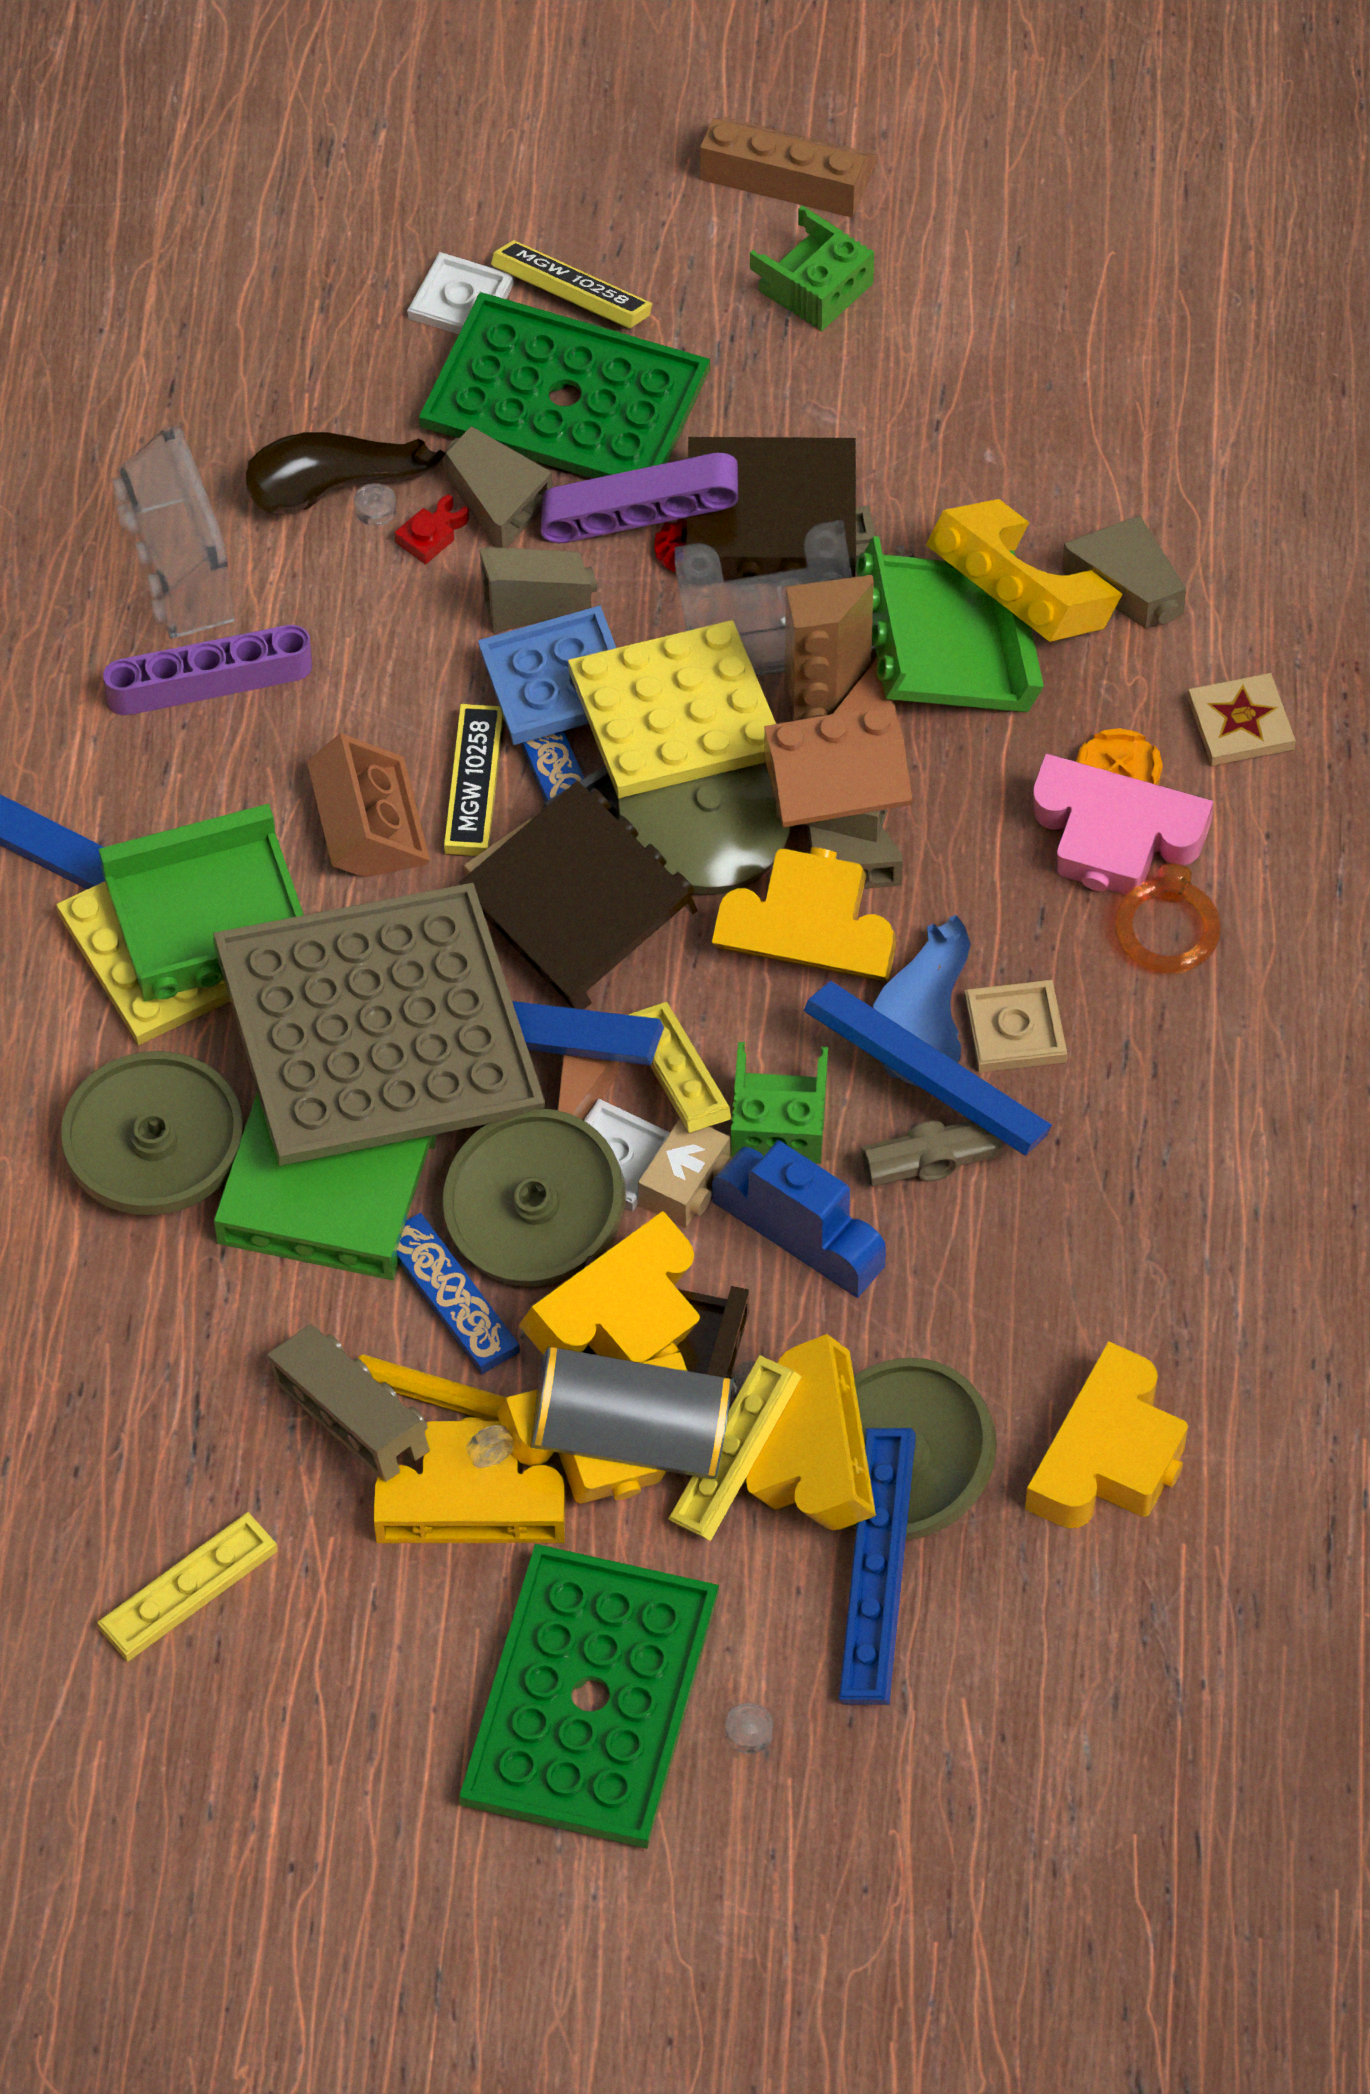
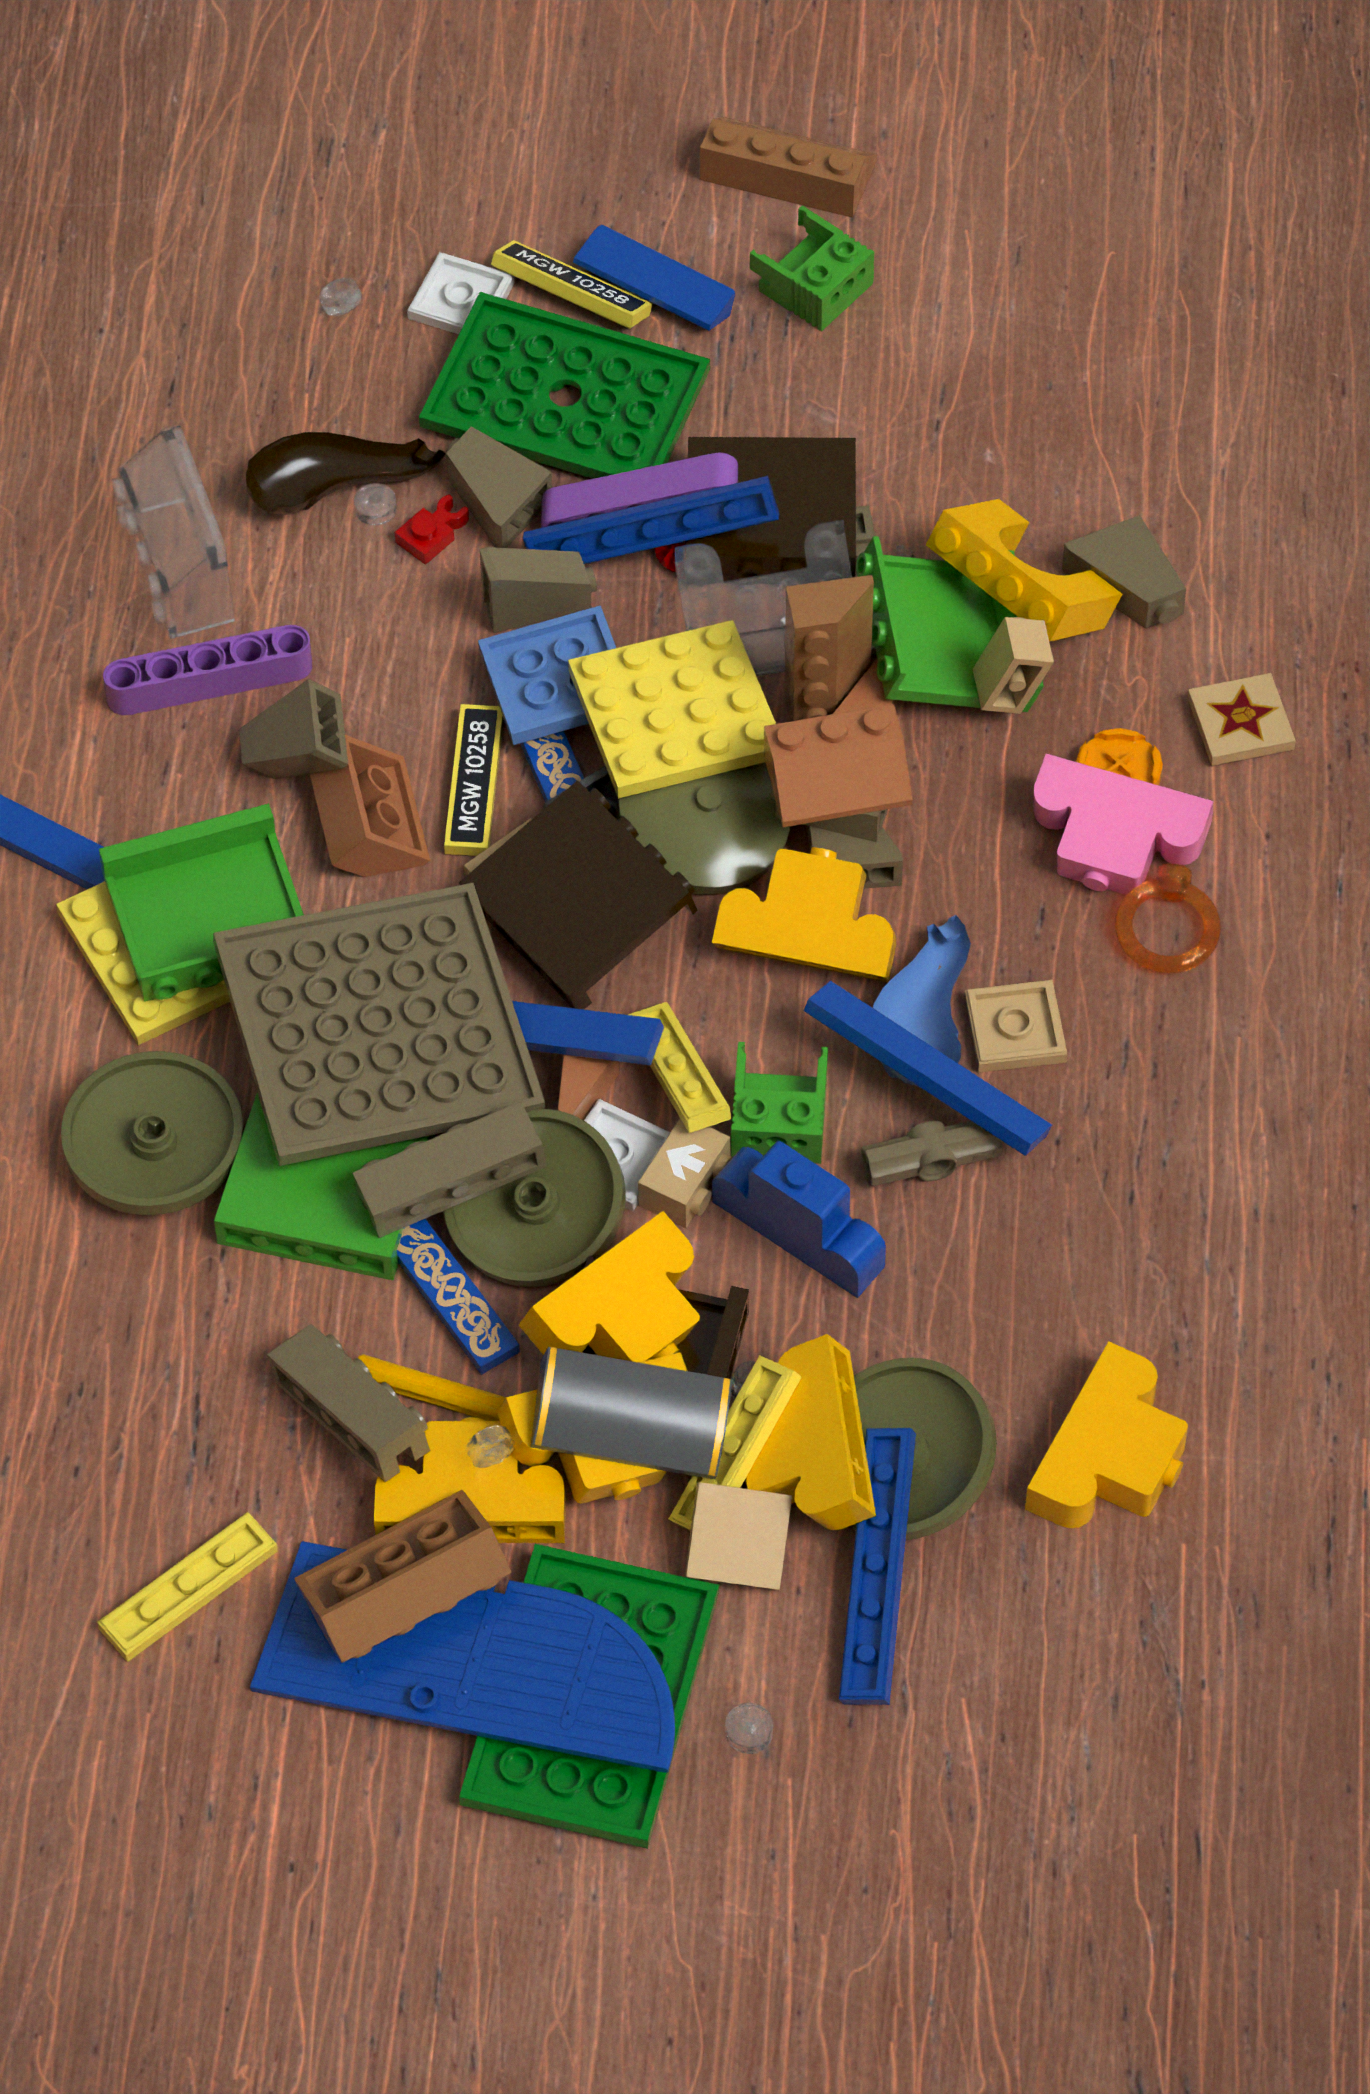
none -> dark tan slope [239,679,348,779]
none -> blue door [250,1541,675,1773]
none -> medium nougat slope [294,1490,512,1663]
none -> clear tile [319,278,362,316]
none -> dark tan brick [353,1101,547,1238]
none -> blue tile [523,476,779,564]
none -> blue slope [573,225,735,331]
none -> tan tile [684,1482,792,1590]
none -> tan brick [973,617,1054,714]

